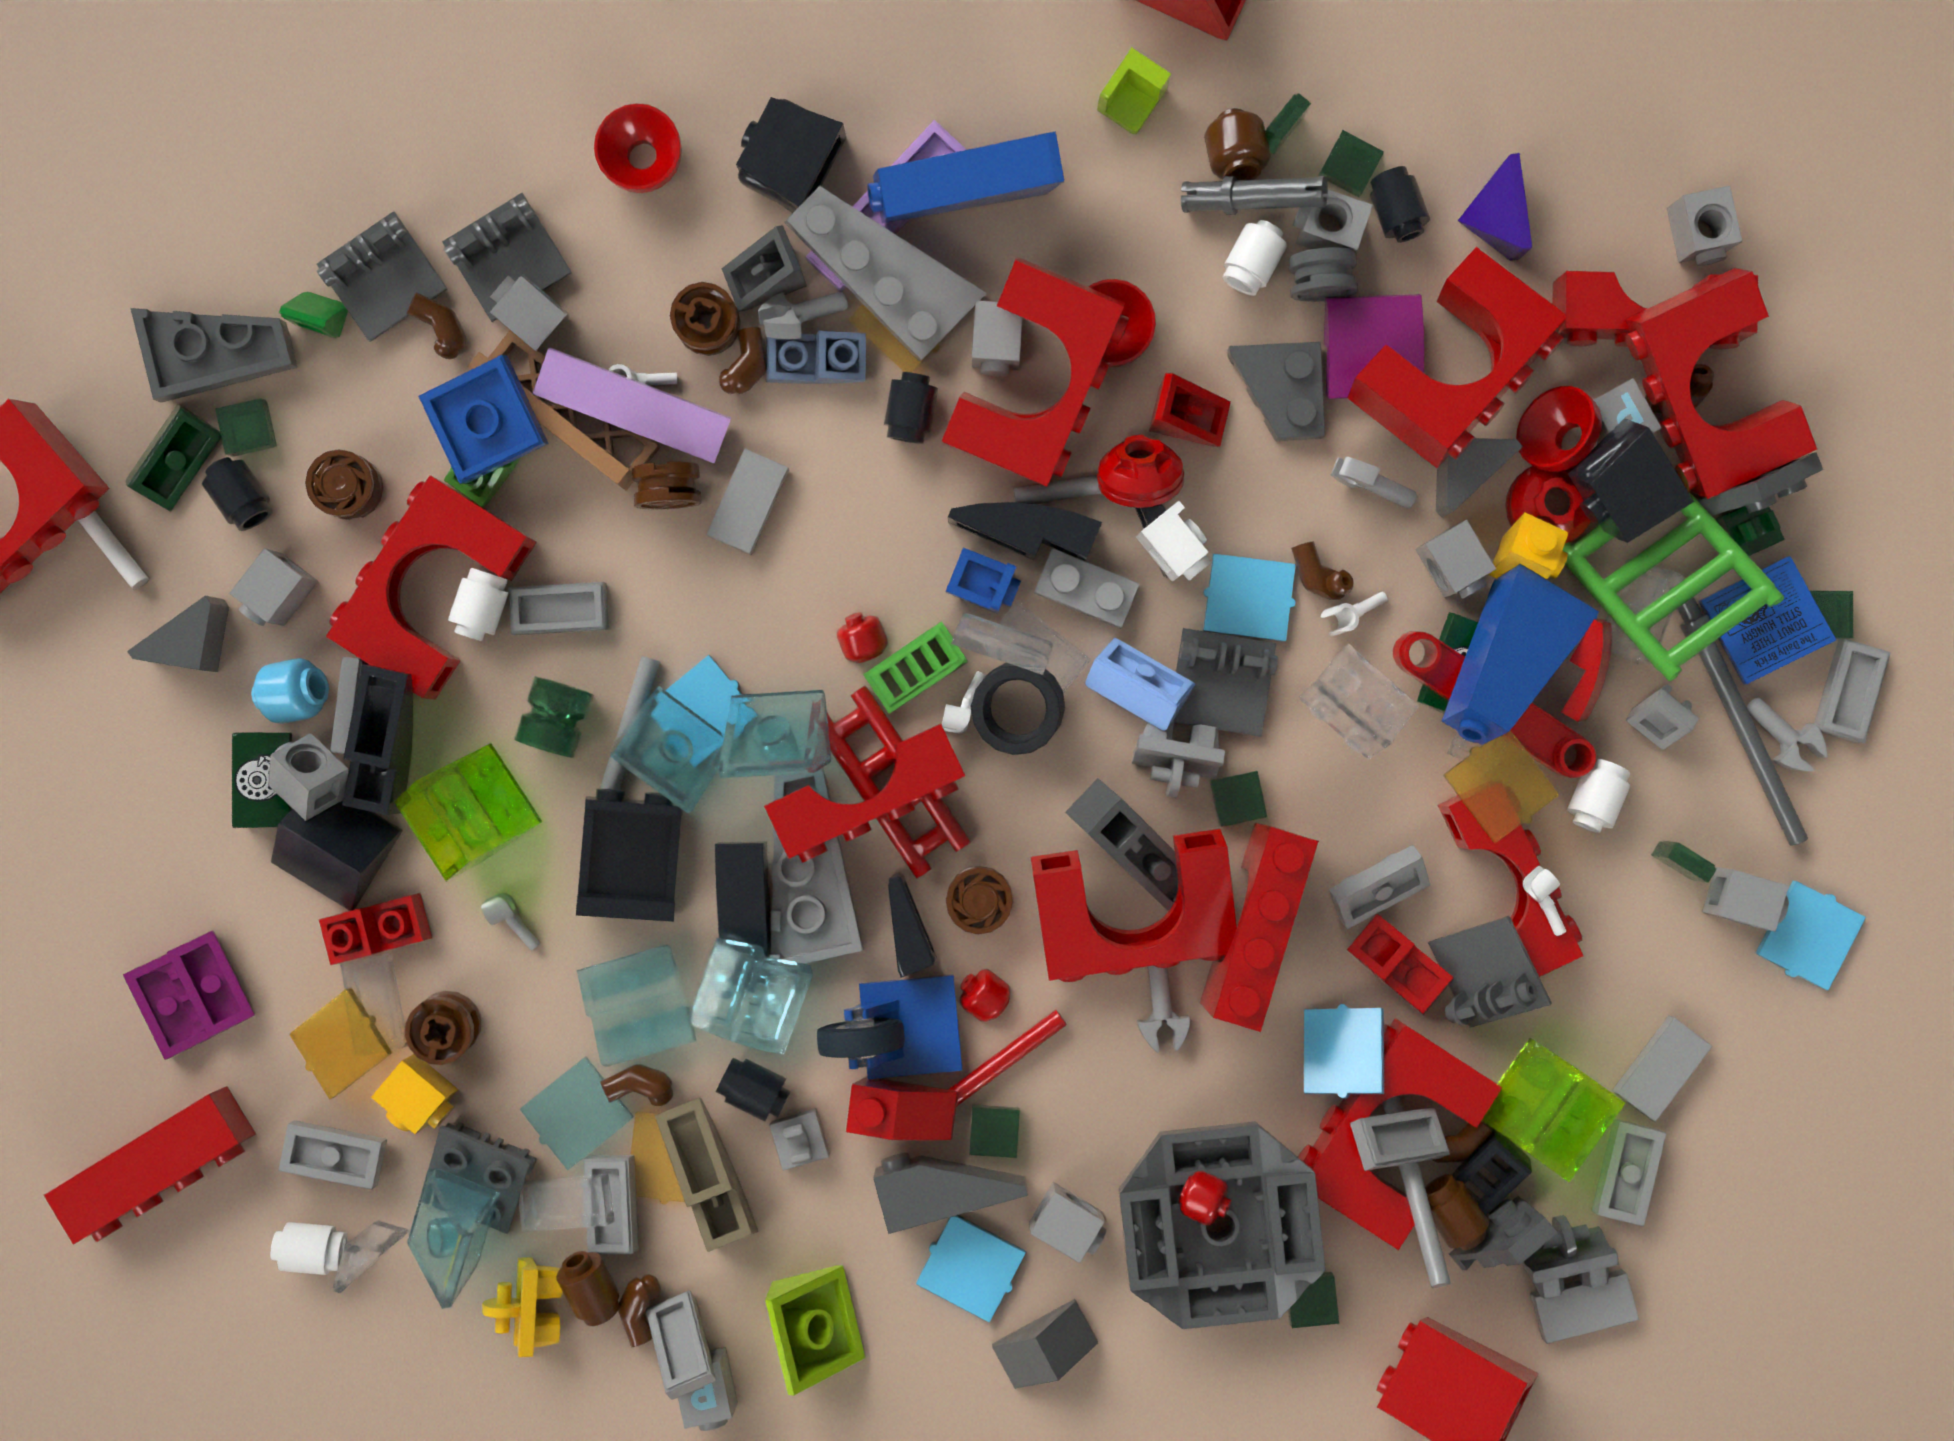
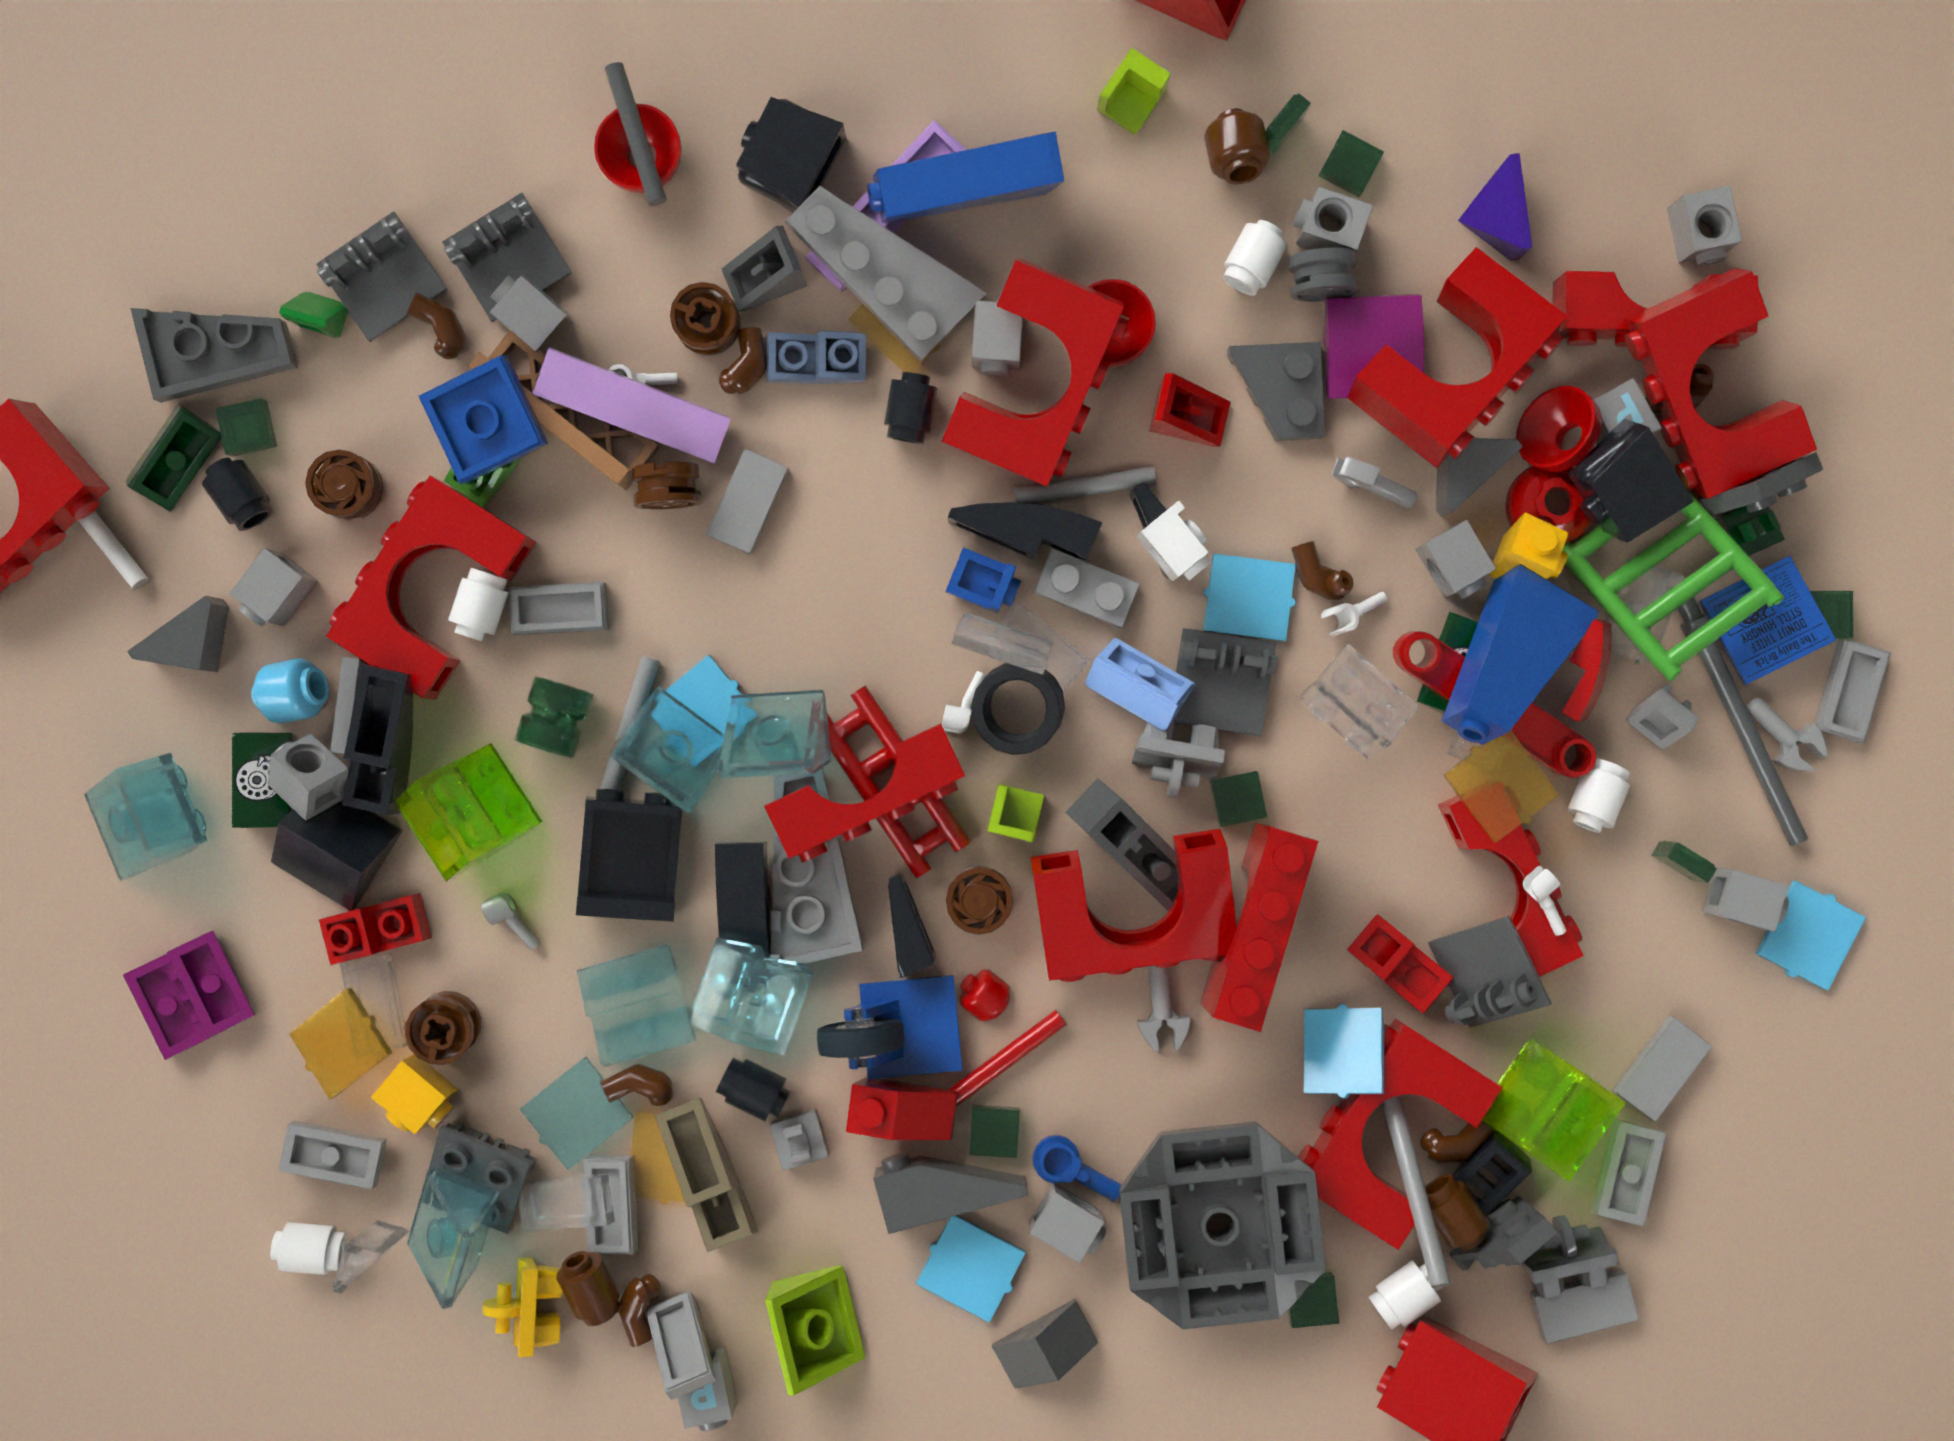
red brick [44,1086,256,1245] -> none
light grey bar [758,292,848,339] -> none
red piece [837,612,888,663] -> none
bright green slope [863,621,968,714] -> none
red piece [1097,435,1184,508] -> none
red piece [1178,1171,1231,1225] -> none
dark grey pin [1181,176,1328,215] -> none
light grey plate [1329,845,1430,929] -> none
light grey tile [1350,1107,1450,1171] -> none
black brick [1370,166,1430,243] -> none
none -> clear light blue slope [84,753,208,881]
none -> dark grey bar [605,62,667,206]
none -> lime panel [987,784,1044,842]
none -> blue plate [1032,1135,1122,1202]
none -> white brick [1368,1260,1443,1330]

